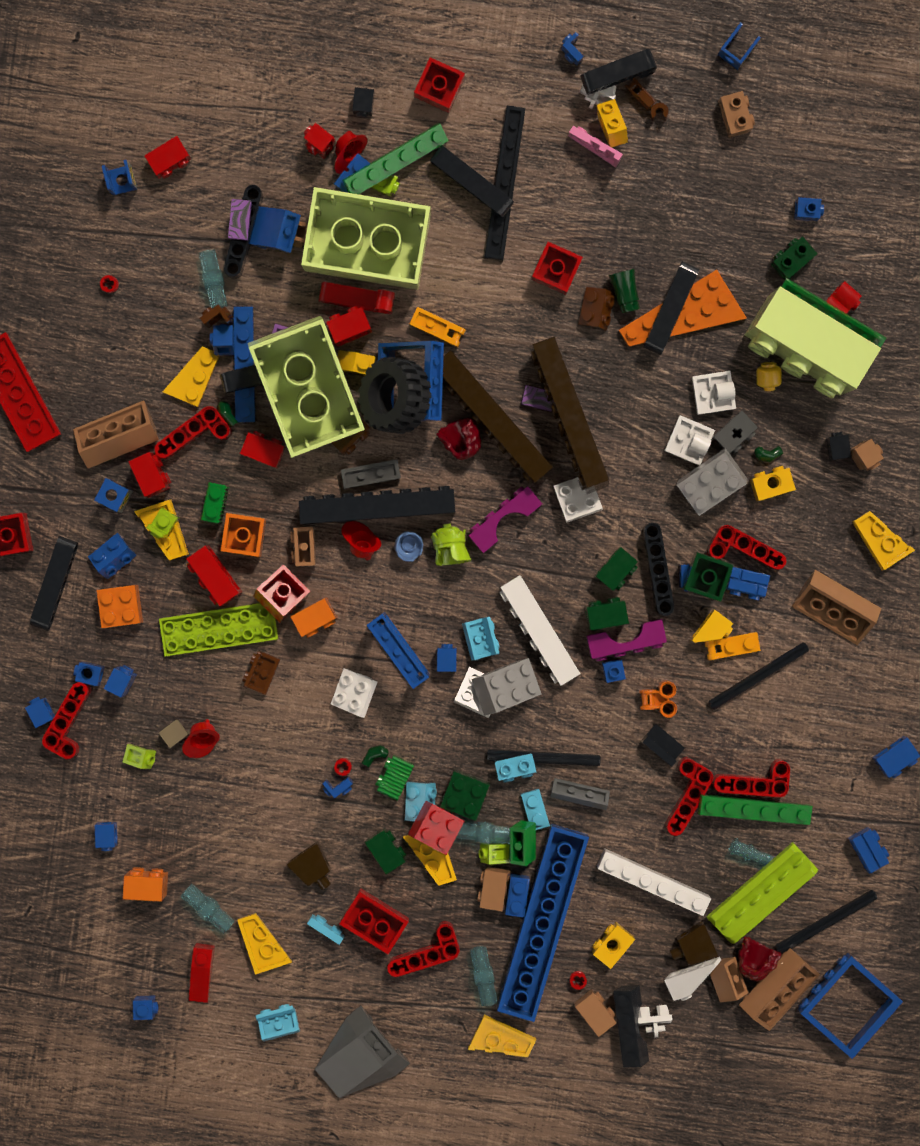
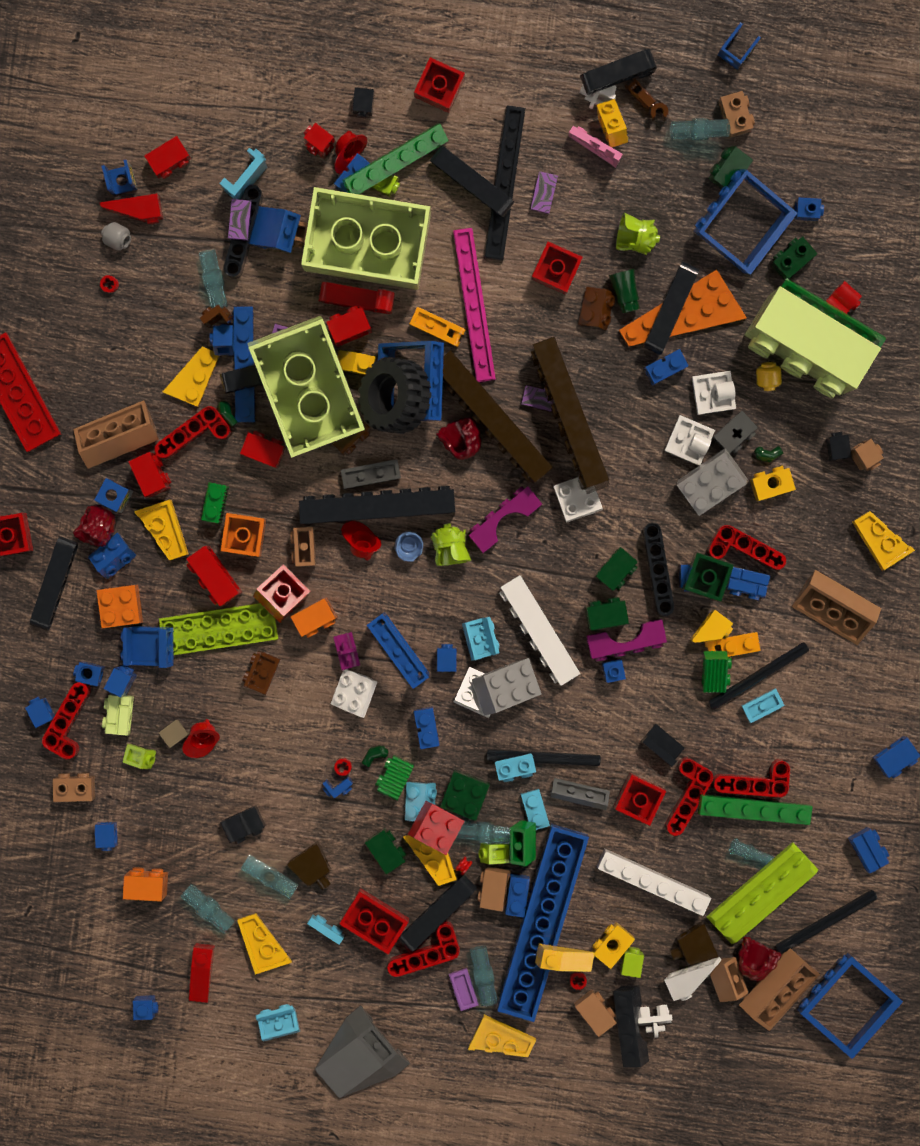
lime bracket [146,508,179,539] -> none
blue bracket [561,32,584,66] -> none
orange piece [639,680,677,718] -> none
none -> medium nougat brick [53,773,95,802]
none -> dark red hair [73,504,115,547]
none -> red slope [100,193,163,224]
none -> light grey head [101,222,131,251]
none -> yellowish green brick [102,694,134,736]
none -> blue panel [121,626,174,668]
none -> medium azure panel [219,148,267,200]
none -> black brick [220,805,266,844]
none -> clear light blue piece [241,855,299,899]
none -> magenta hips [333,632,361,670]
none -> black beam [398,874,477,953]
none -> blue piece [414,706,440,749]
none -> medium lavender tile [449,968,479,1011]
none -> dark pink tile [453,228,496,382]
none -> red bush [455,856,472,876]
none -> tile [530,171,558,214]
none -> yellow slope [535,944,595,972]
none -> red brick [613,773,666,826]
none -> lime hat [616,212,660,255]
none -> lime brick [620,947,644,978]
none -> blue piece [644,349,689,386]
none -> clear light blue piece [670,118,731,140]
none -> blue window [693,169,797,275]
none -> green brick [701,651,732,693]
none -> dark green brick [708,146,753,189]
none -> medium azure plate [741,688,785,723]

